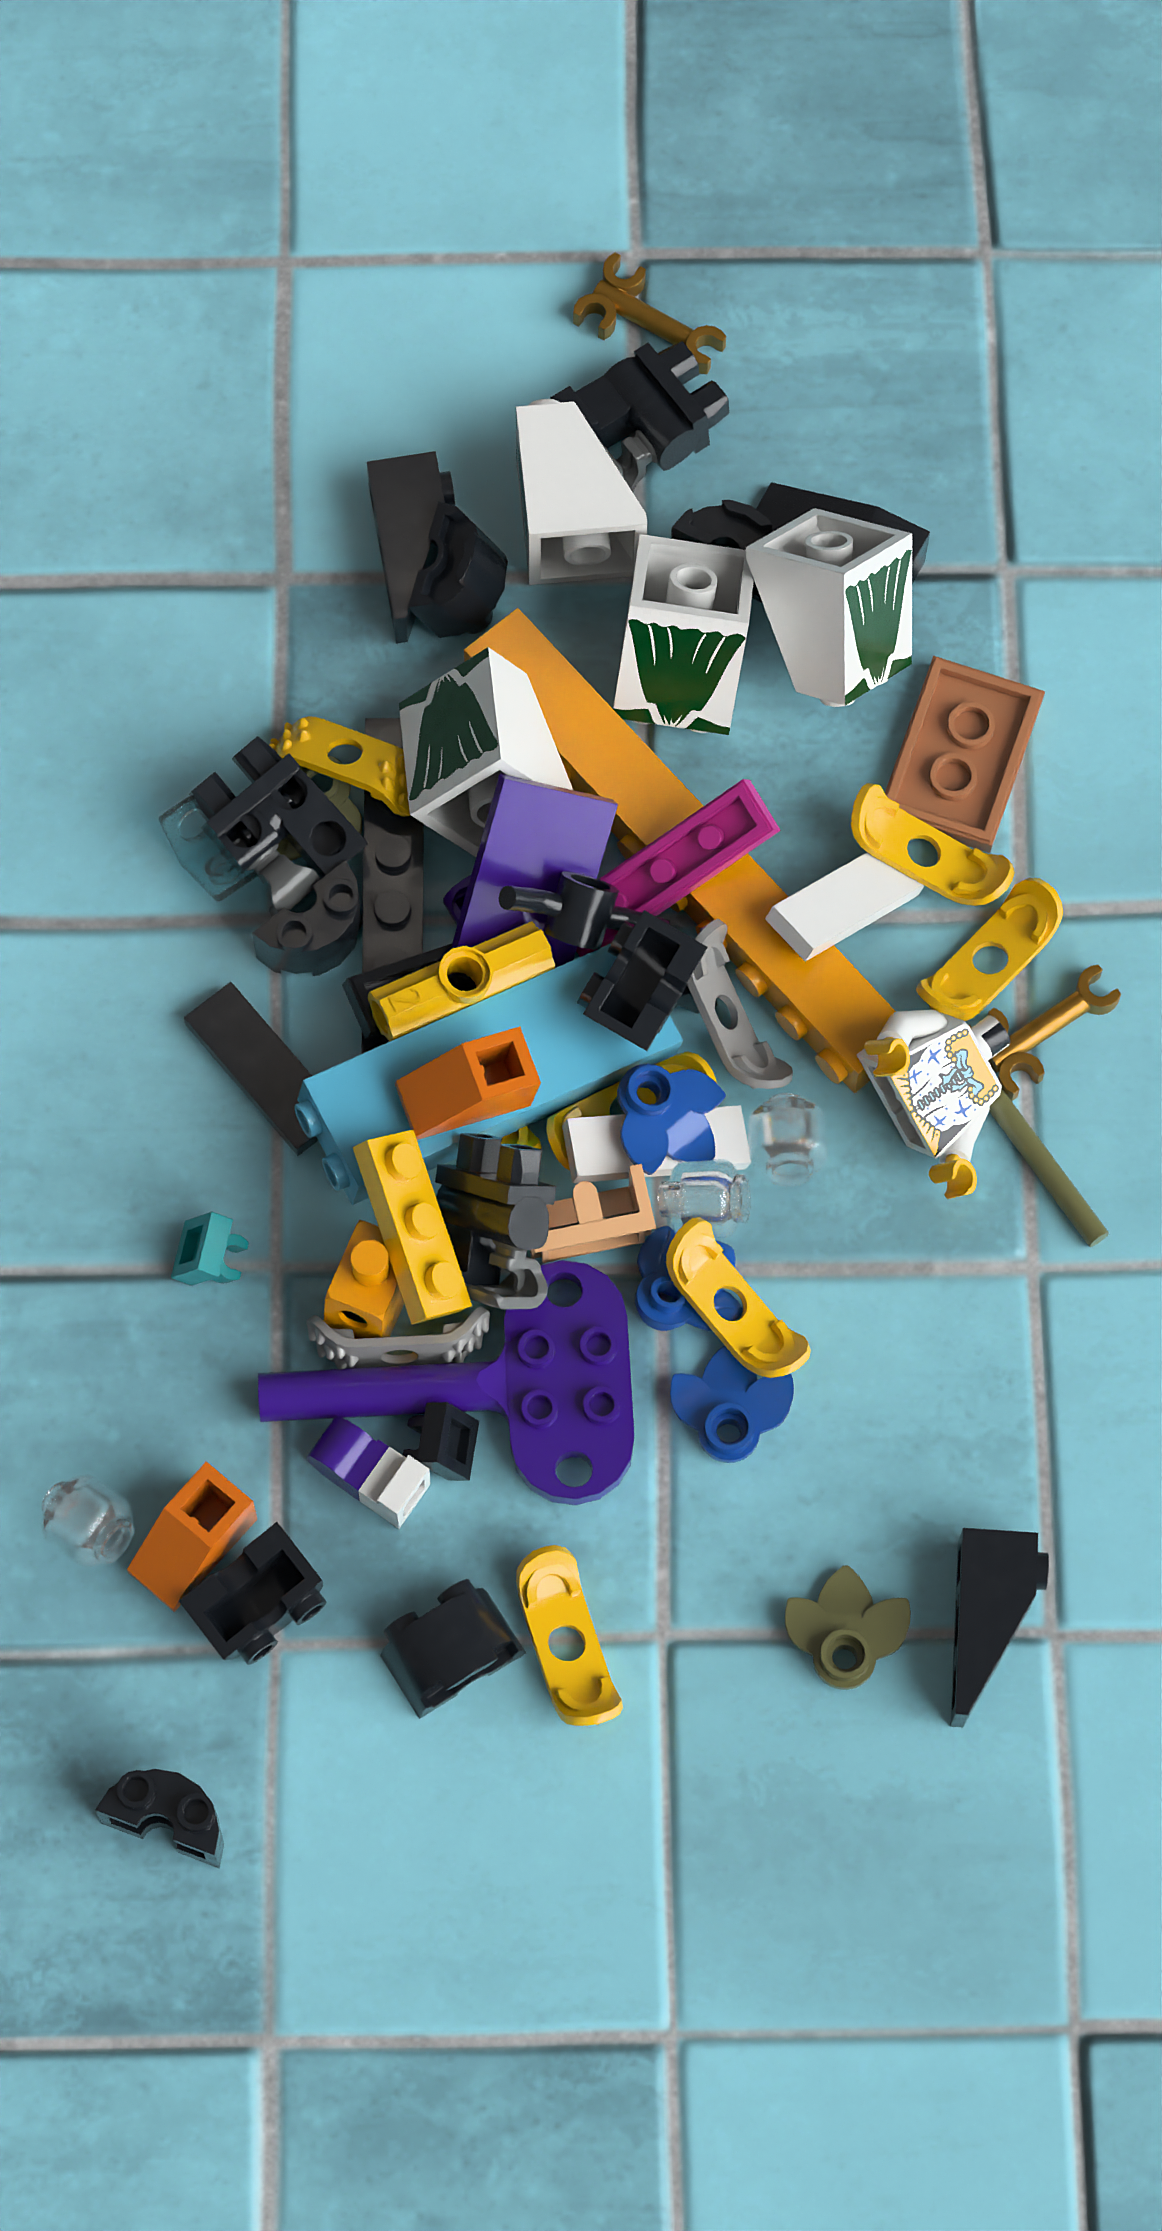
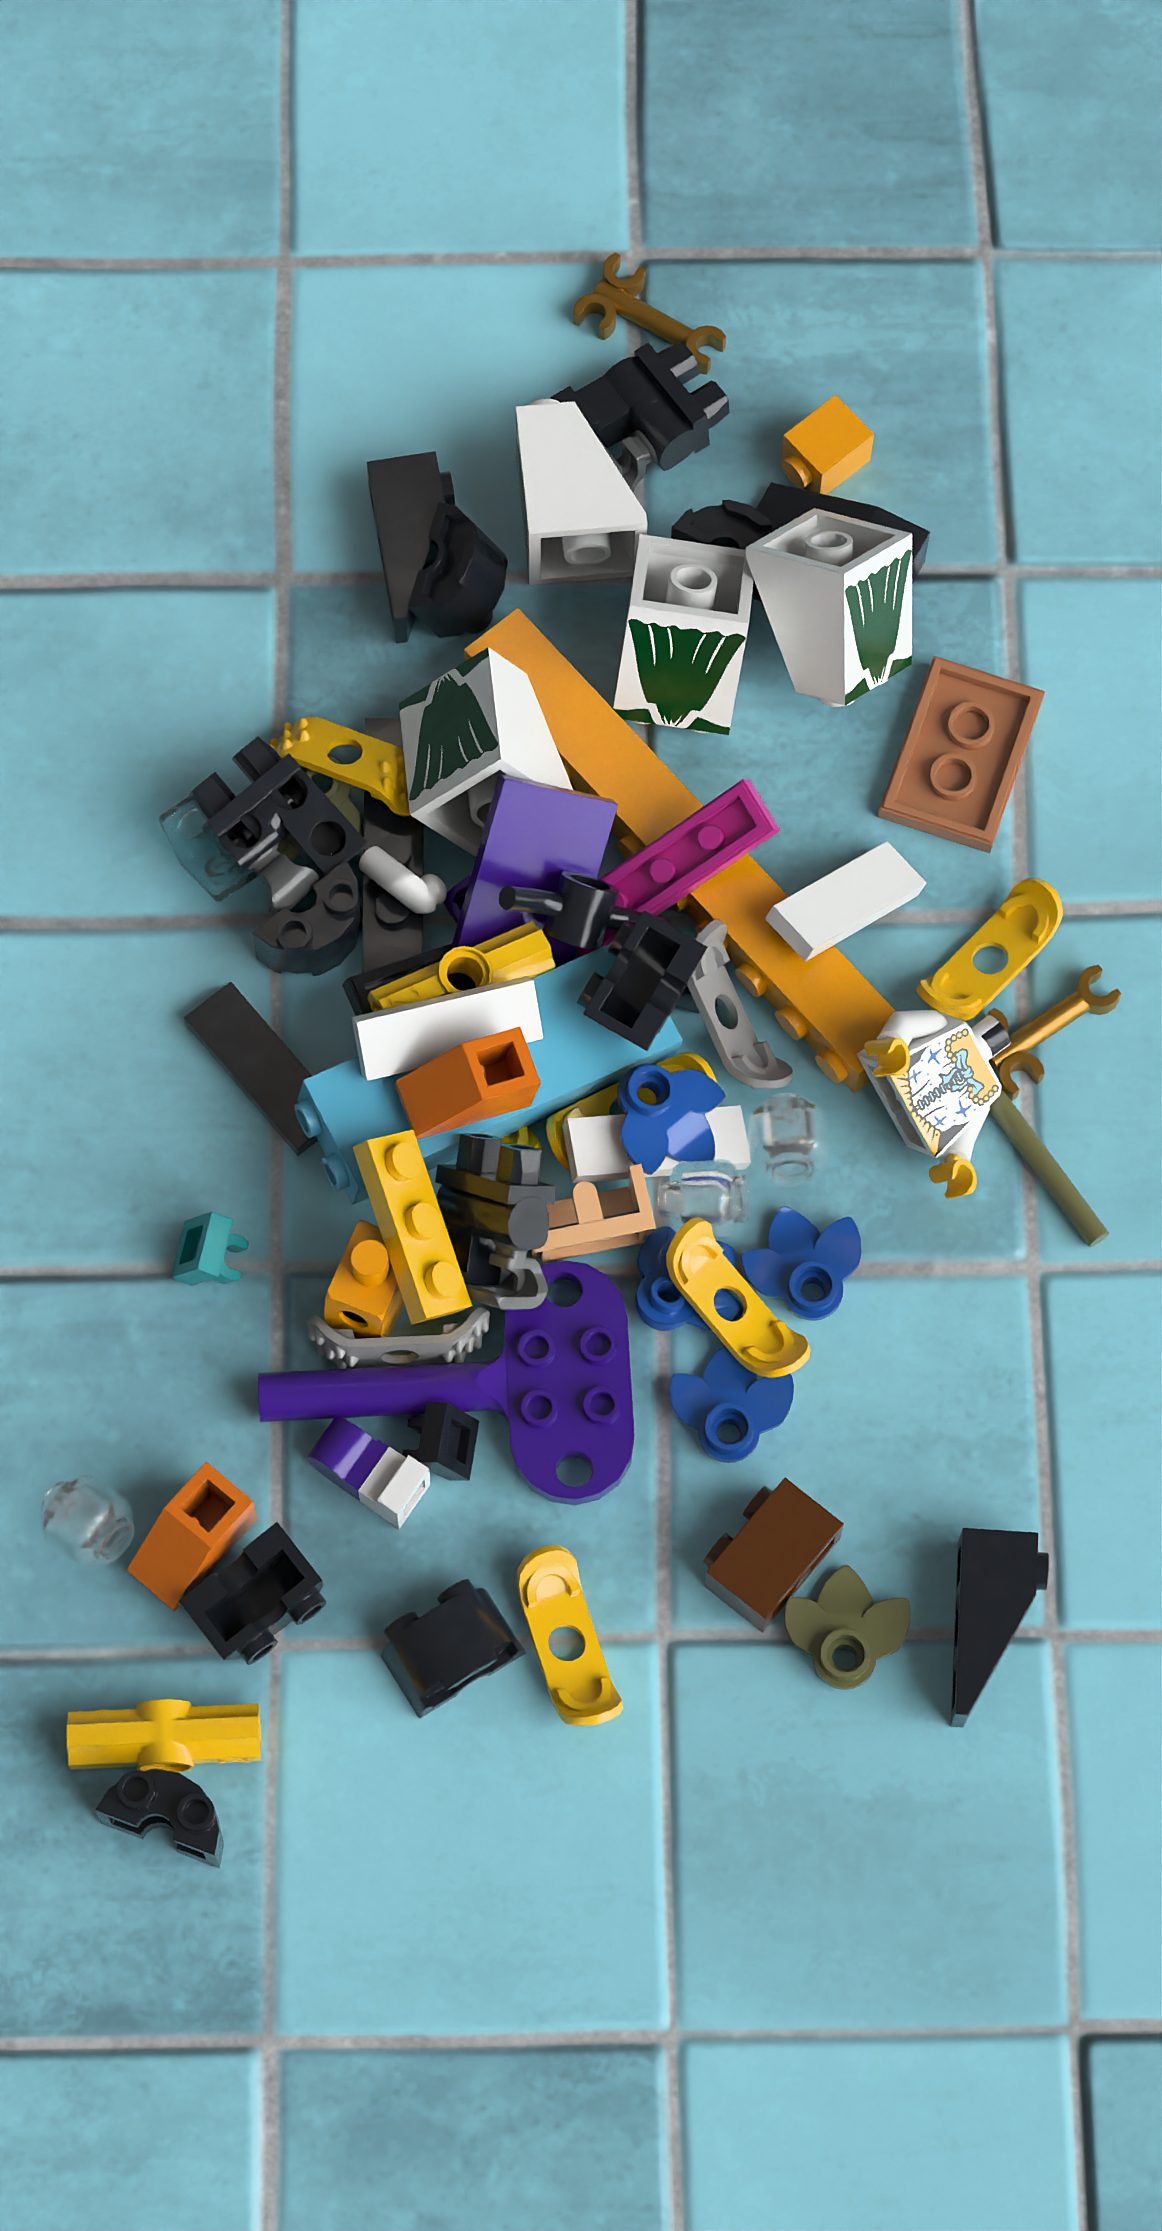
yellow piece [850,783,1015,906] -> none
none -> yellow piece [67,1699,261,1772]
none -> white tile [351,976,543,1081]
none -> white arm [359,846,447,914]
none -> reddish brown brick [703,1477,844,1633]
none -> blue plate [741,1206,862,1321]
none -> light orange brick [781,394,874,495]

